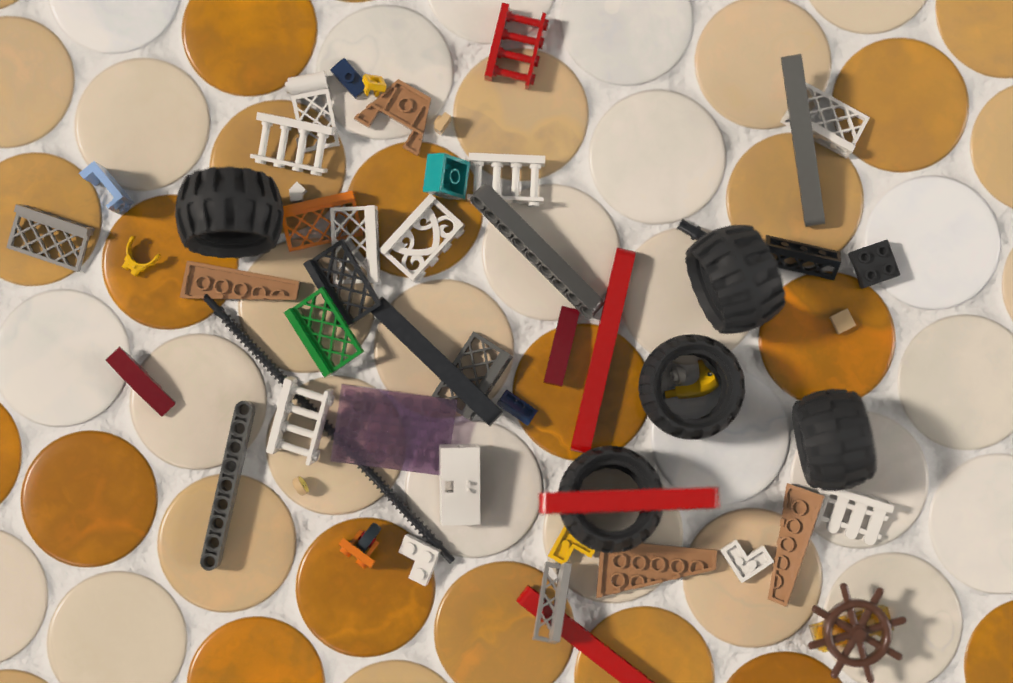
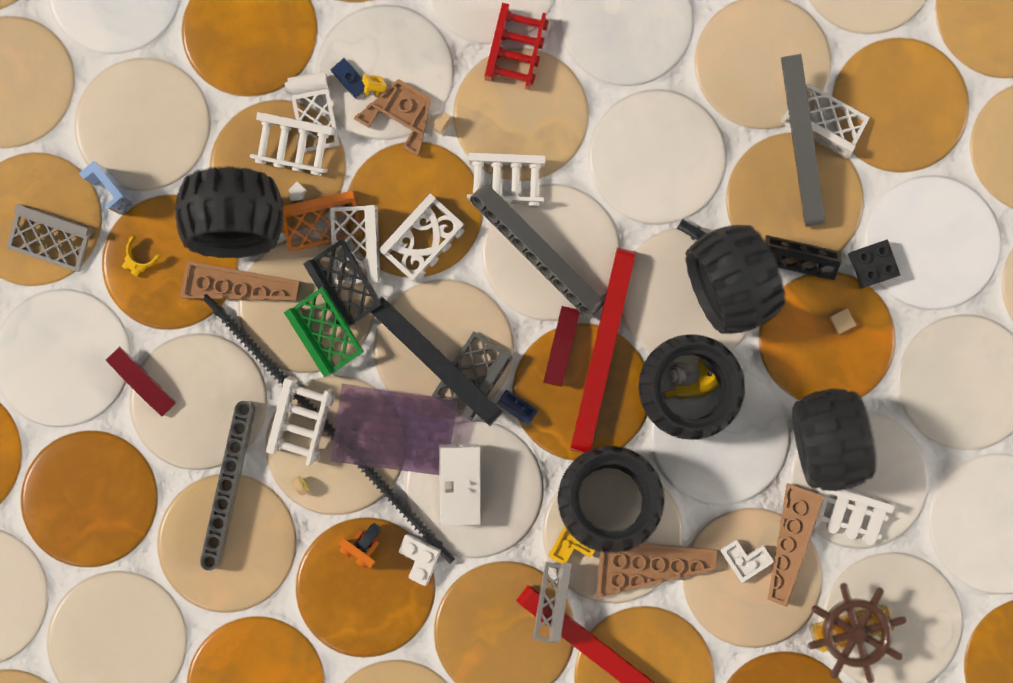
teal brick [423,153,470,200] -> none
red beam [538,487,720,515] -> none

